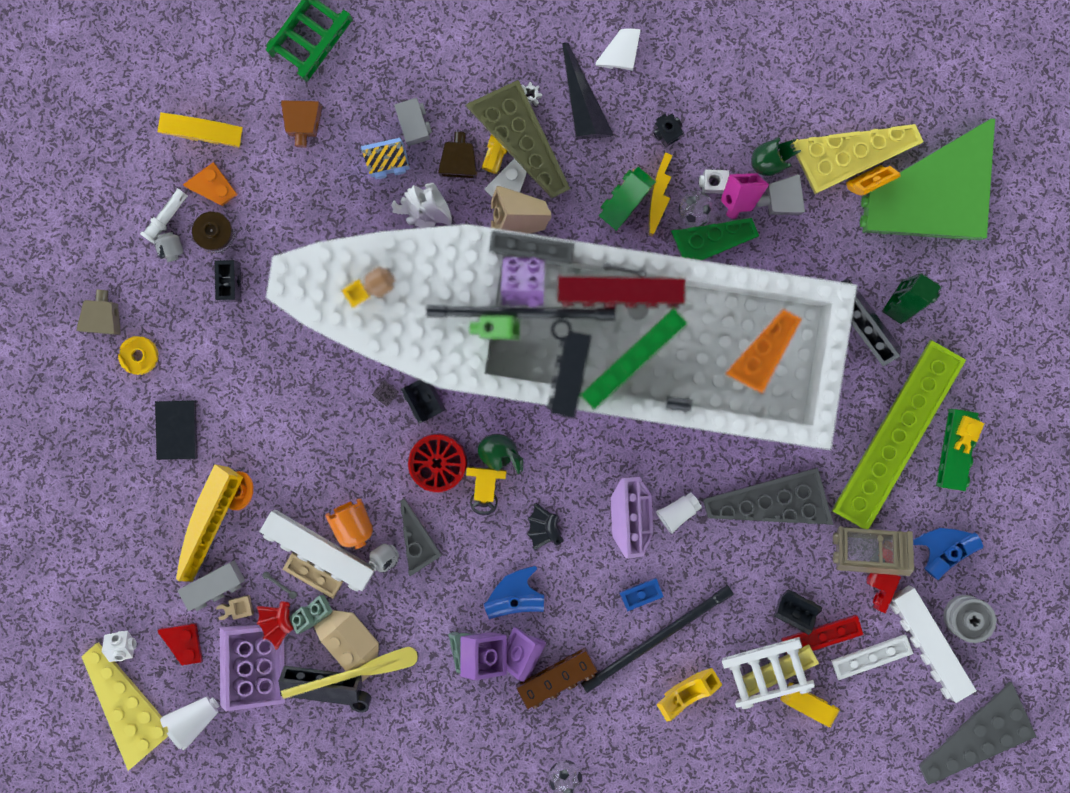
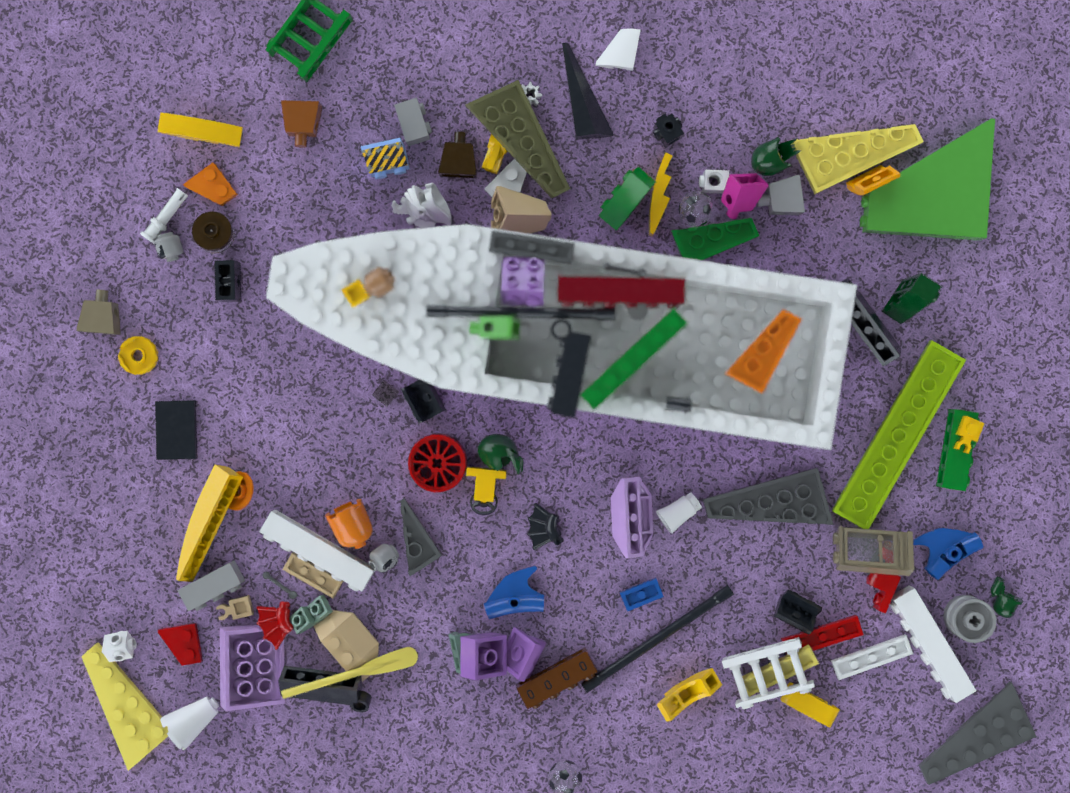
none -> dark green piece [990,576,1023,618]

